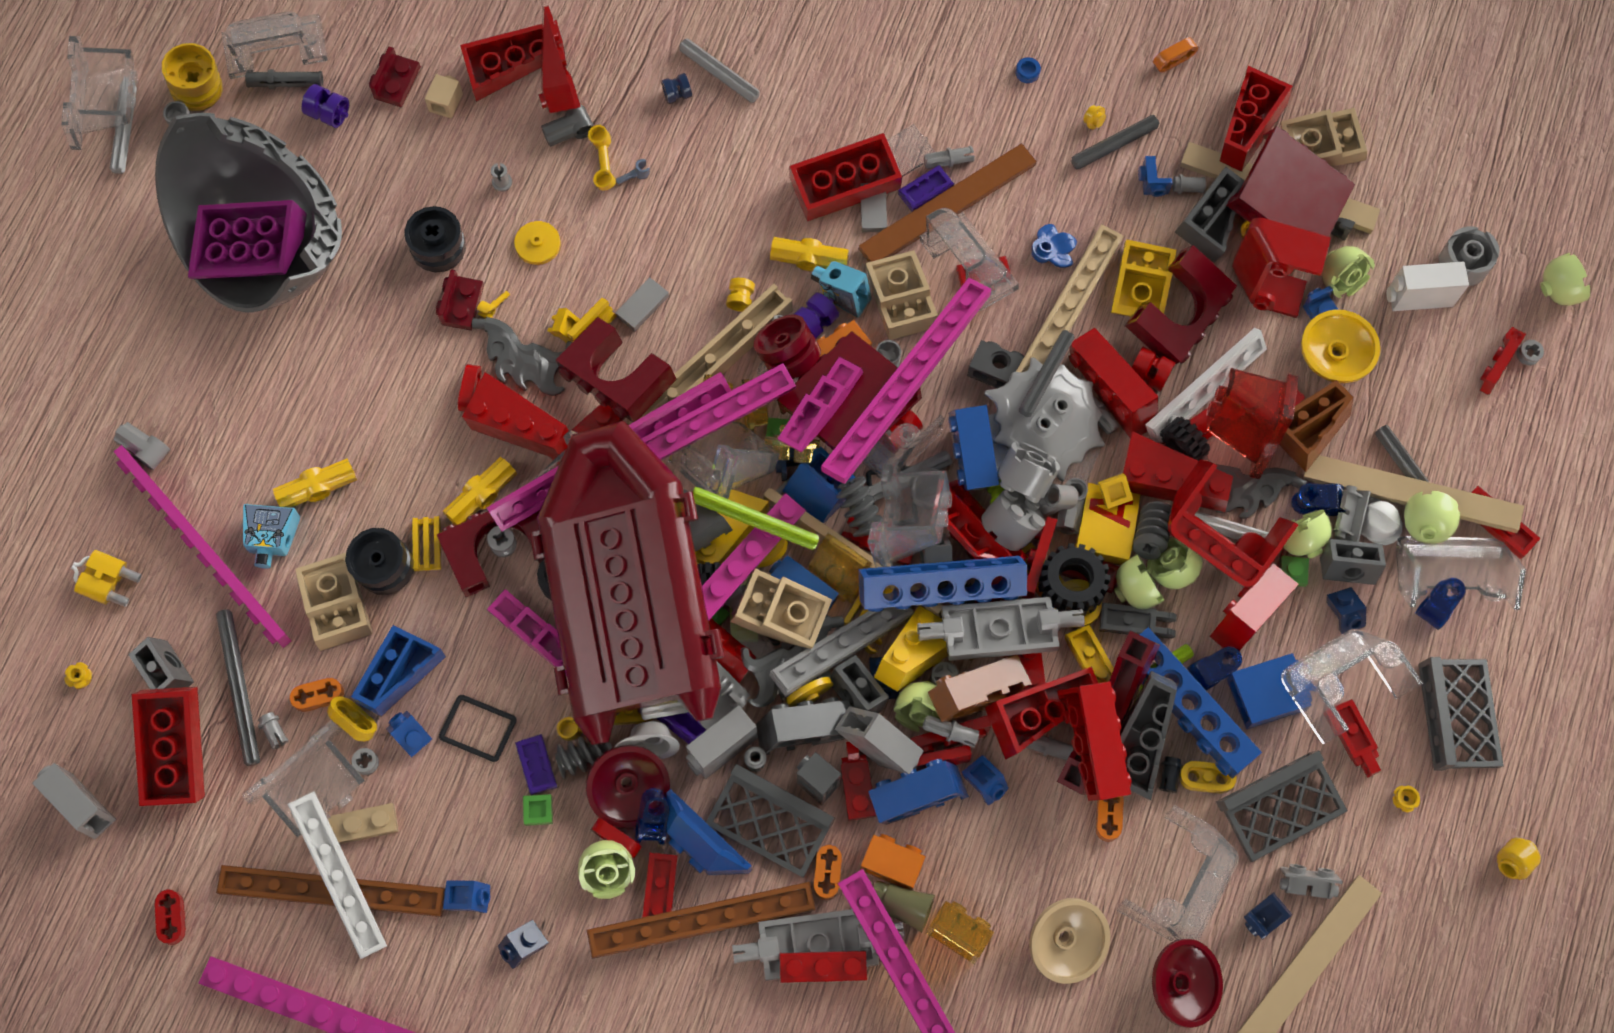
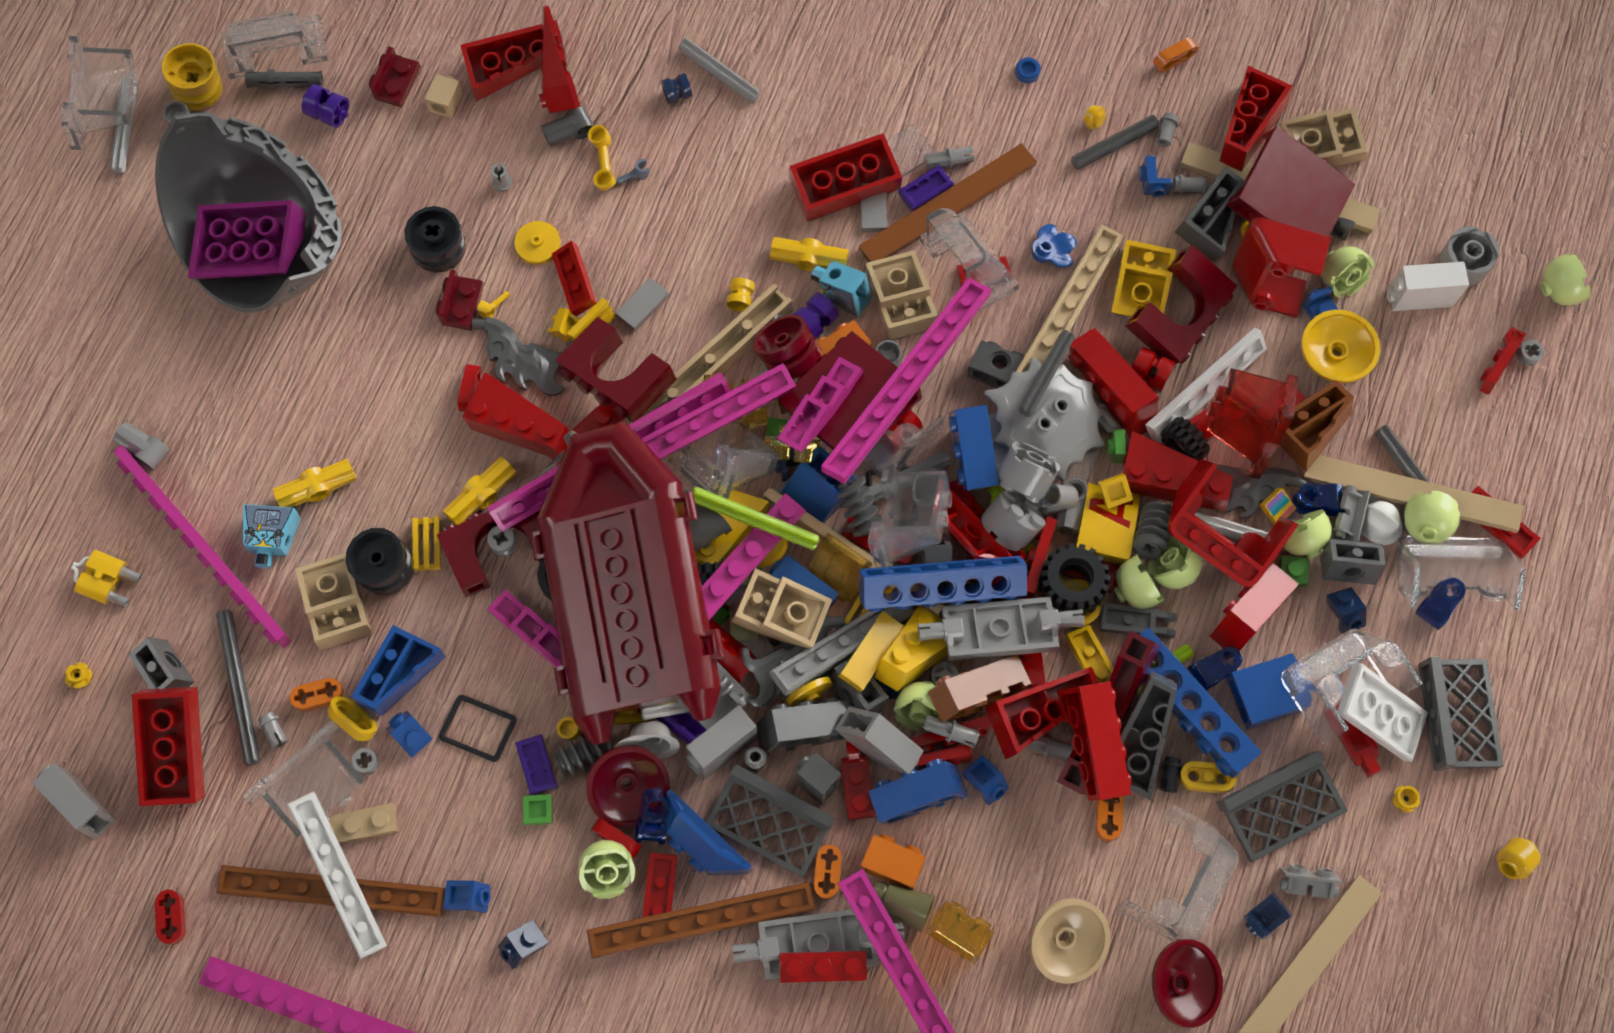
none -> red plate [552,240,597,317]
none -> yellow tile [838,611,905,692]
none -> bright green plate [1107,429,1126,463]
none -> light grey pin [1155,113,1180,147]
none -> tile [1259,488,1296,525]
none -> white tile [1337,663,1428,762]

